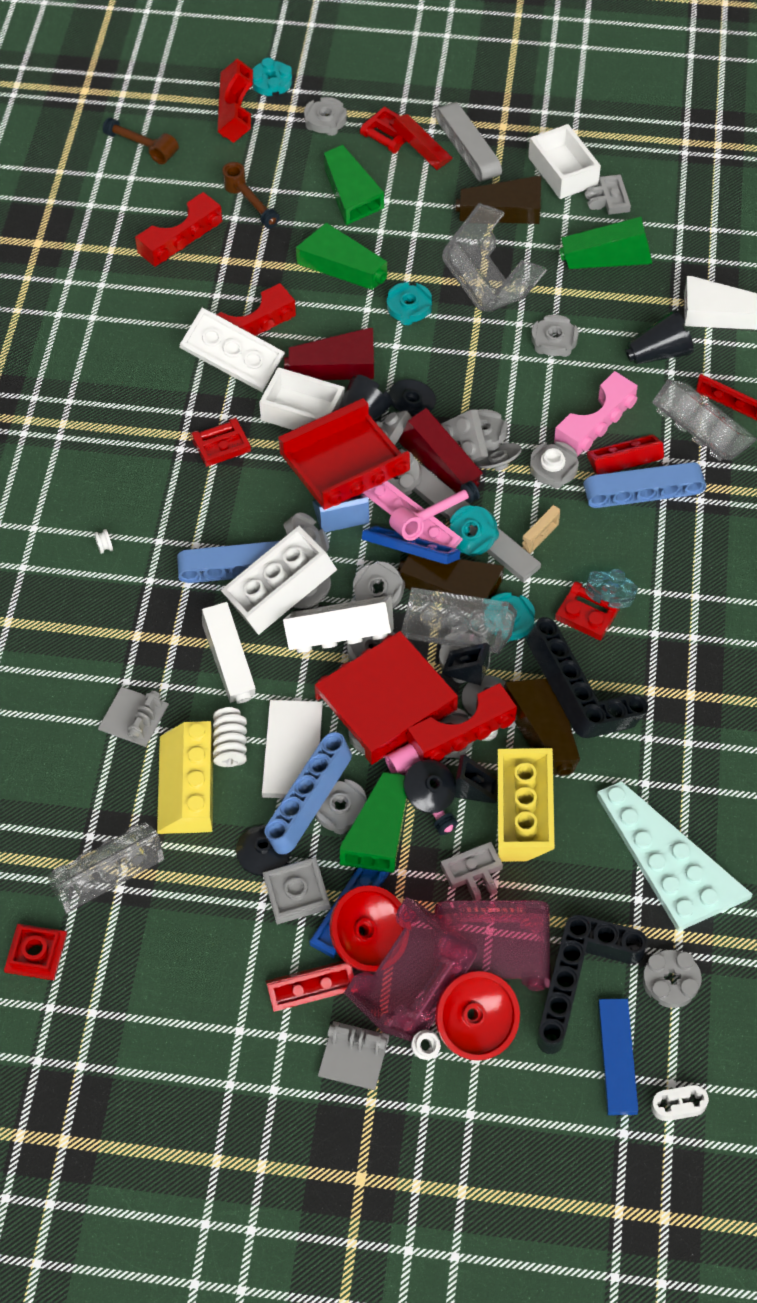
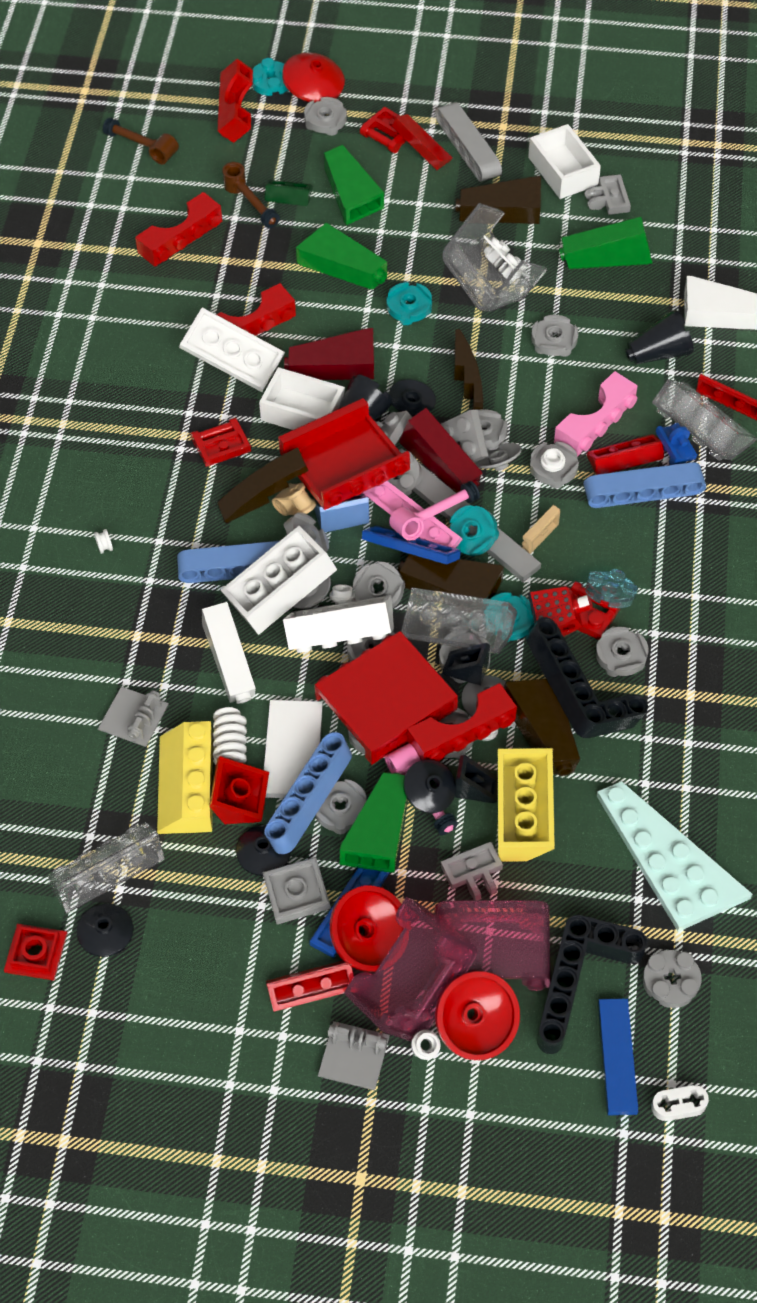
none -> black dish [77,904,133,957]
none -> red slope [209,756,269,824]
none -> dark brown slope [217,447,309,523]
none -> dark green slope [265,180,313,206]
none -> tan piece [272,483,317,516]
none -> red dish [282,52,345,103]
none -> white plate [330,584,355,604]
none -> dark brown slope [454,329,483,410]
none -> white hinge [483,235,528,284]
none -> red torso [528,586,593,637]
none -> light grey plate [596,627,649,677]
none -> blue hips [655,423,697,465]

